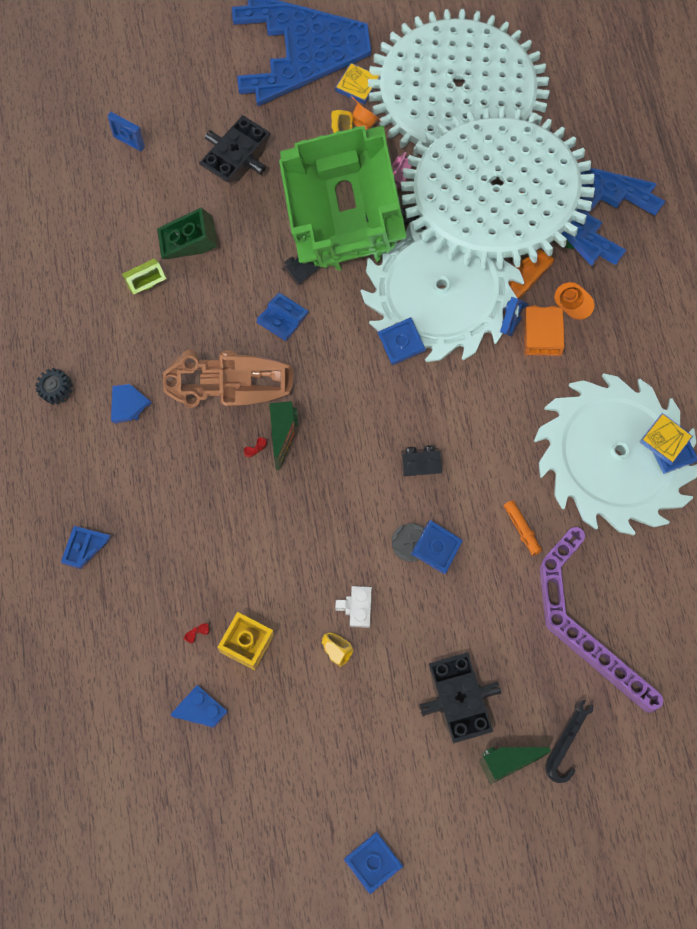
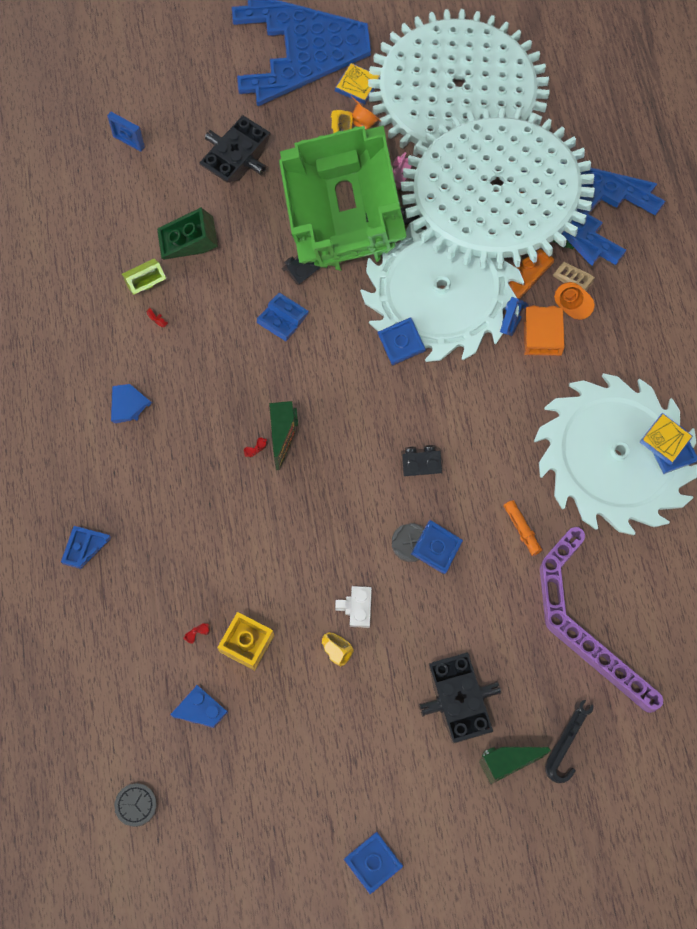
black wheel [35,368,73,405] -> none
nougat piece [163,350,294,408] -> none
none -> dark grey tile [114,783,157,827]
none -> red piece [146,308,168,327]
none -> tan slope [553,262,595,291]

